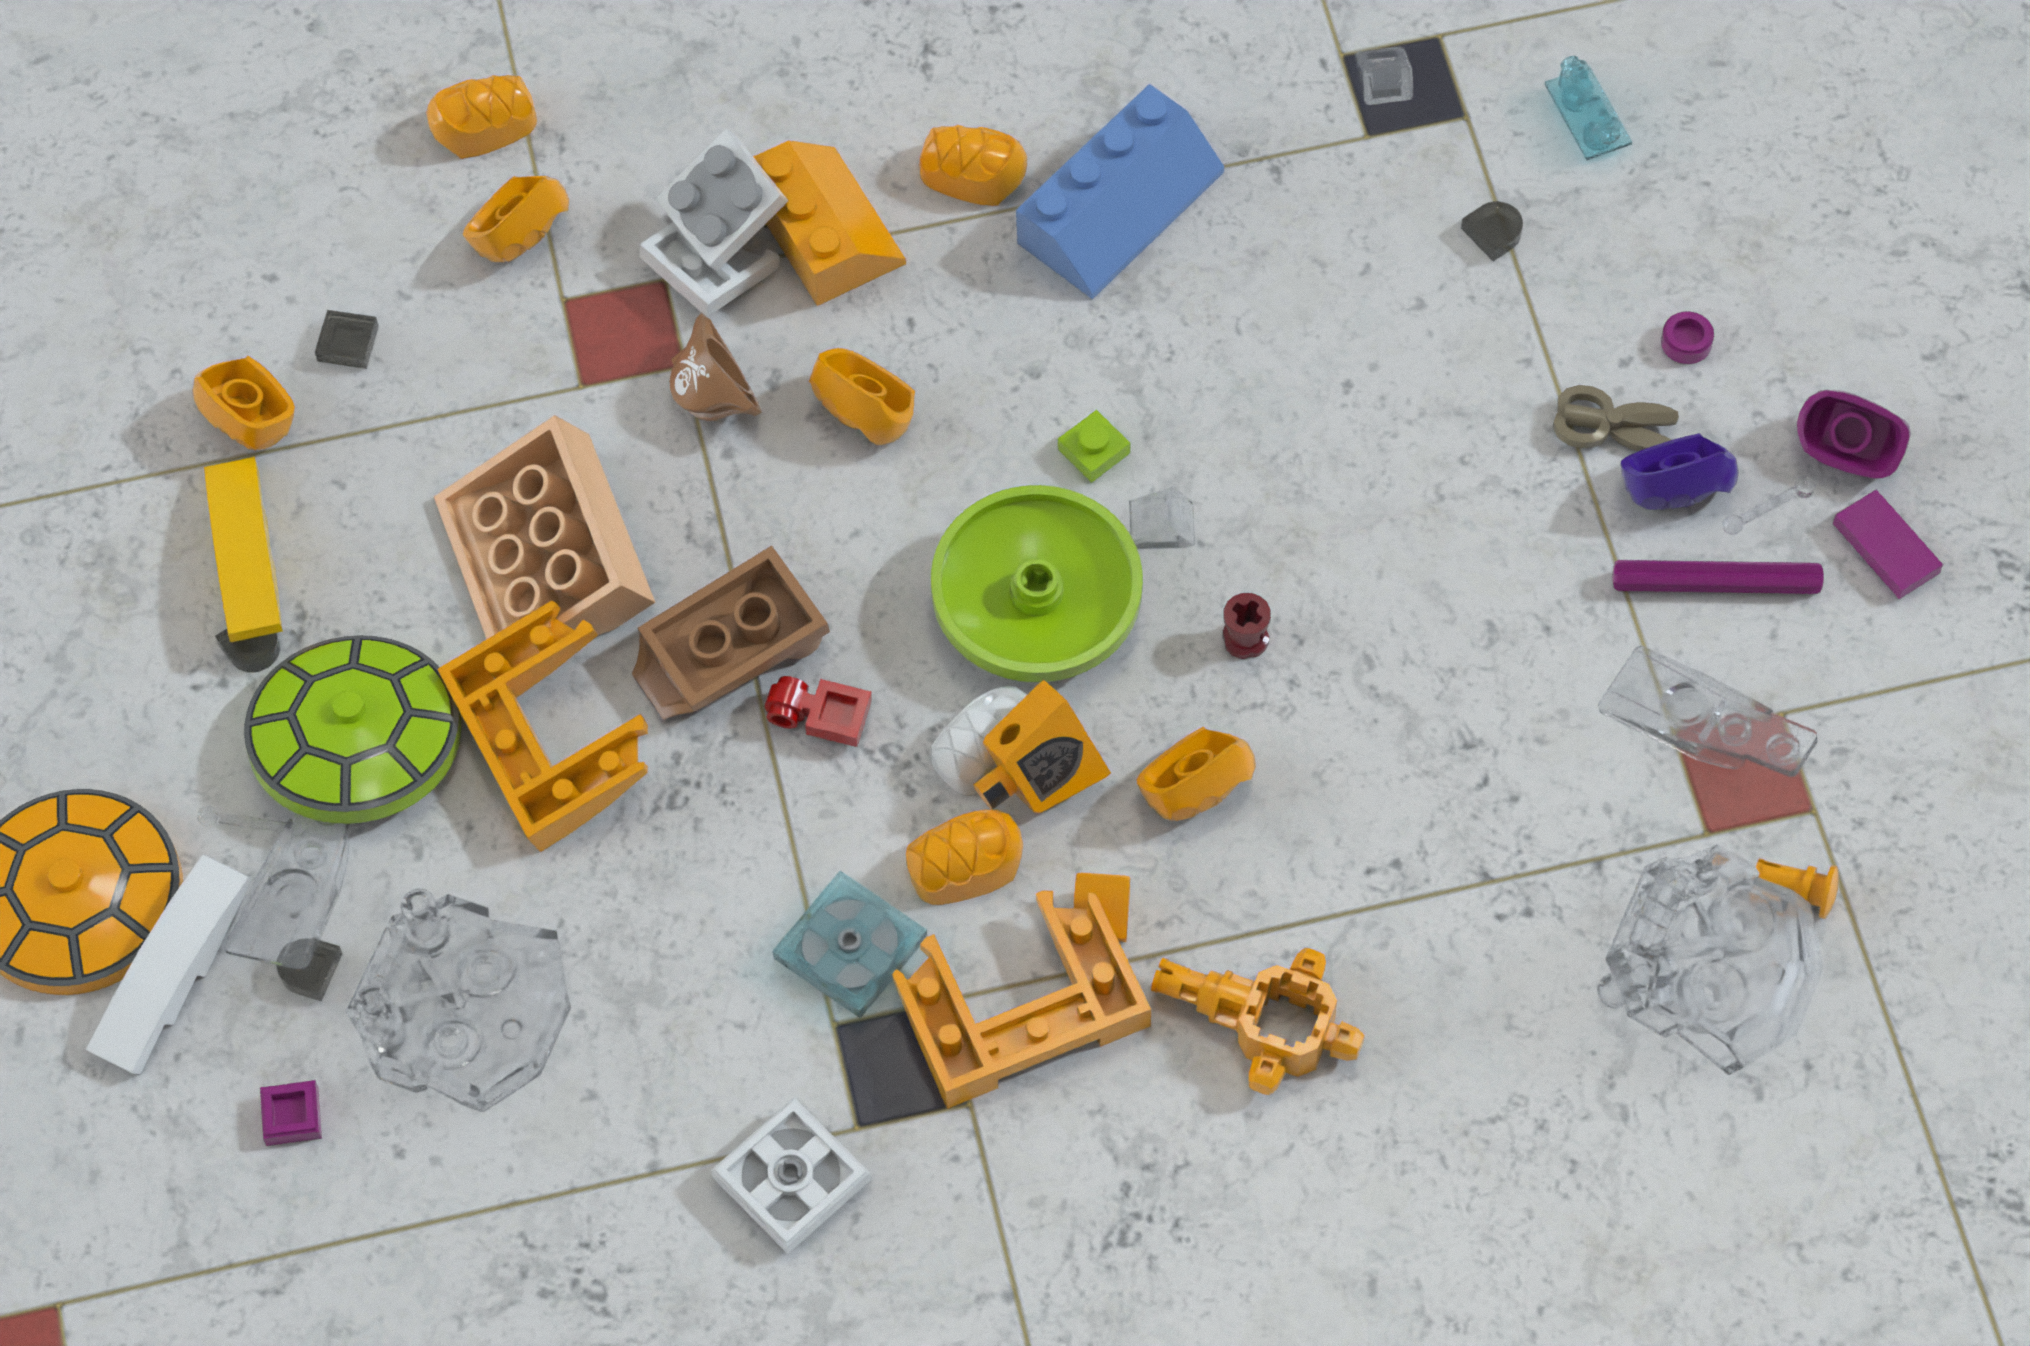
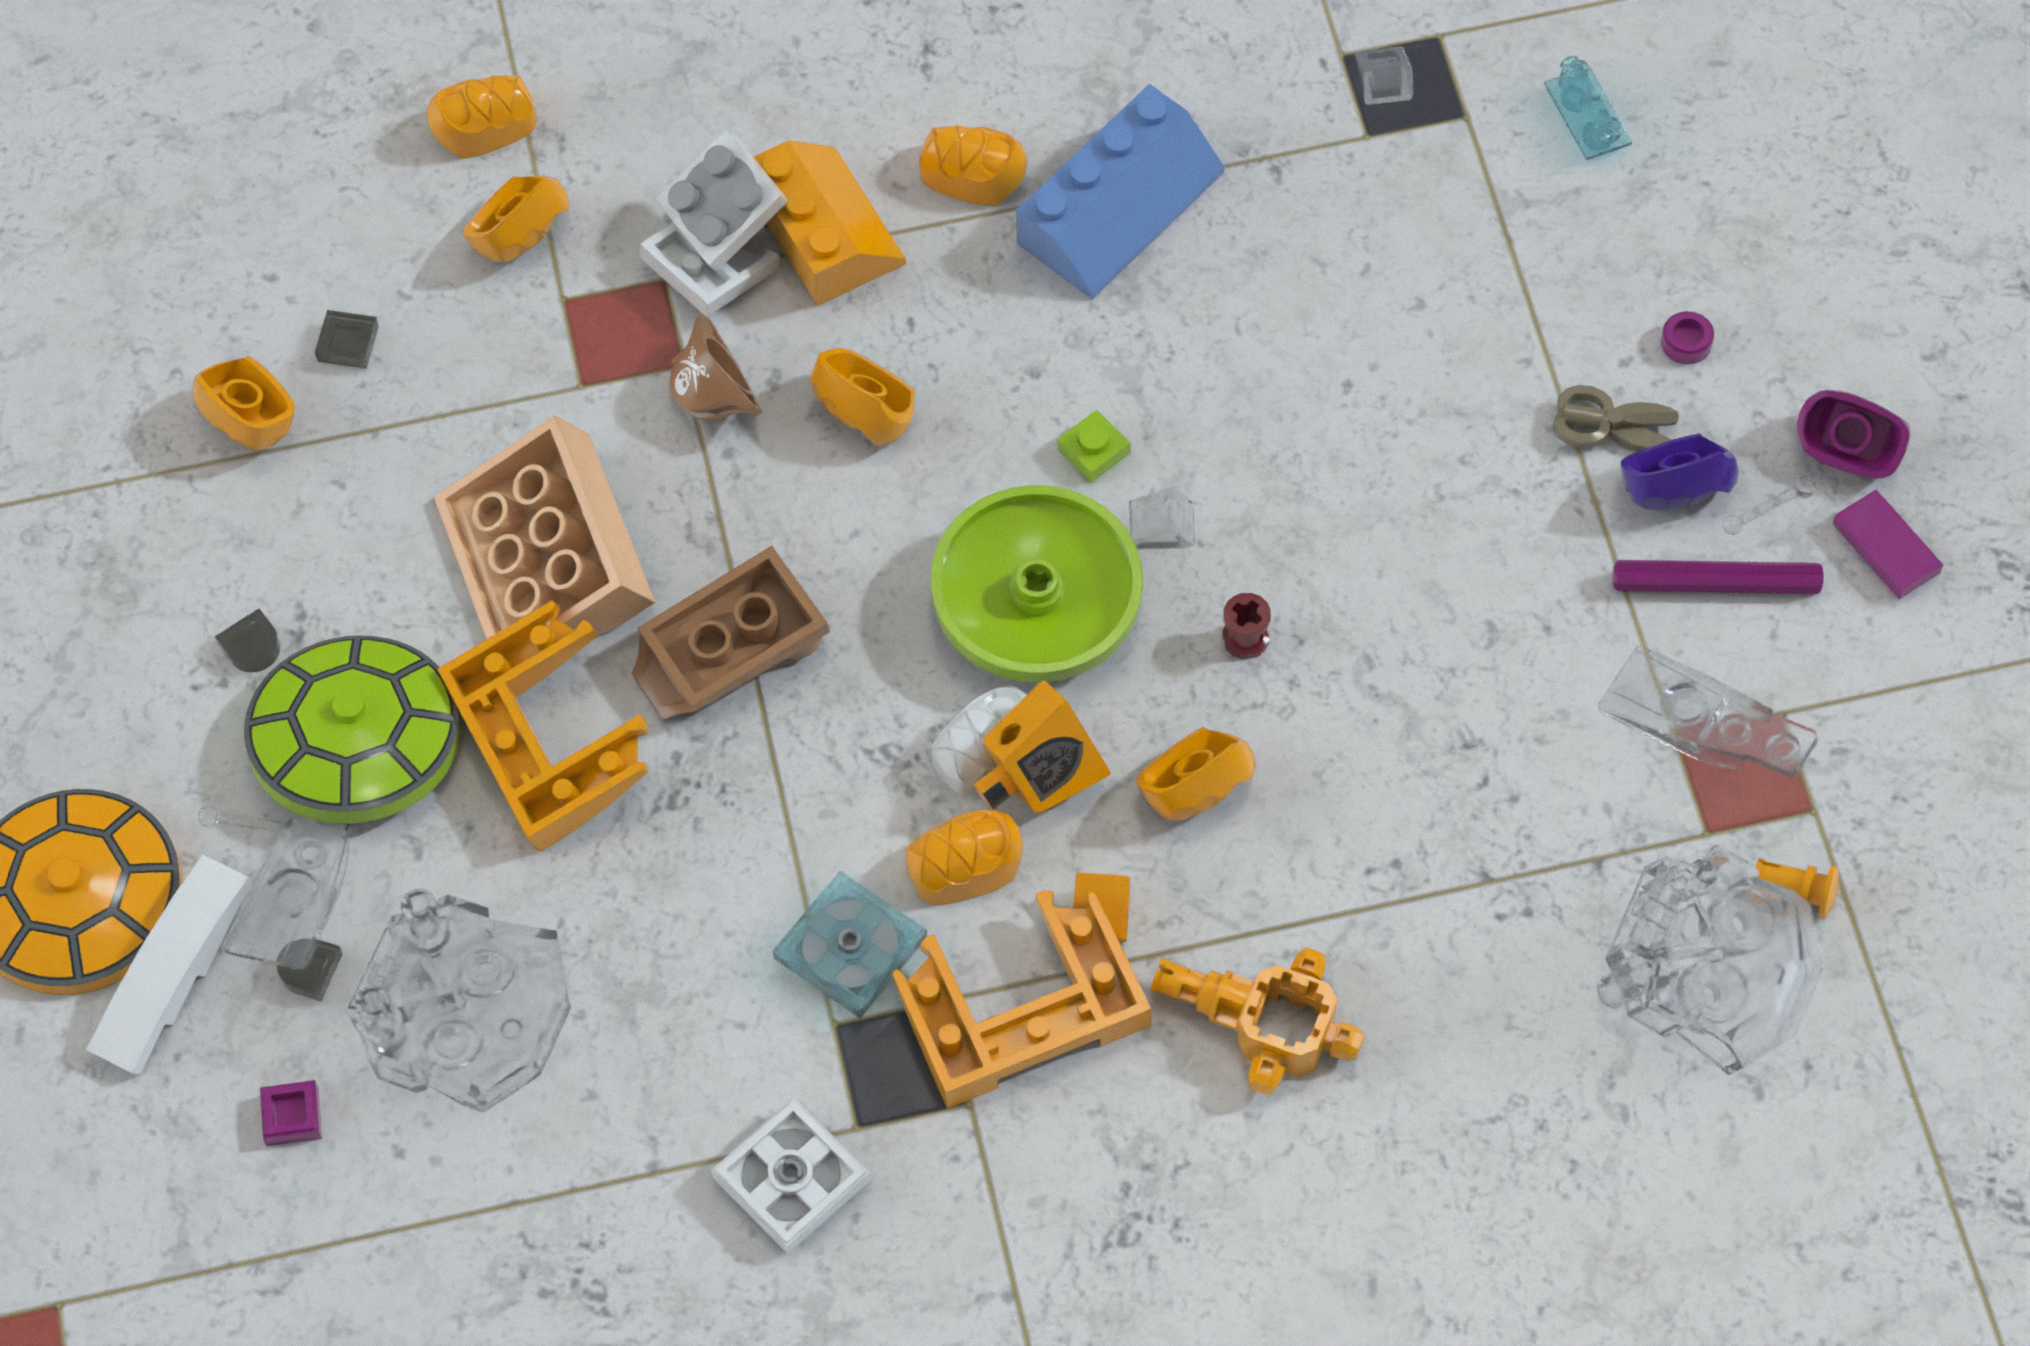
yellow slope [204,457,283,642] -> none
plate [764,676,872,747] -> none
clear smoke tile [1461,201,1523,262] -> none

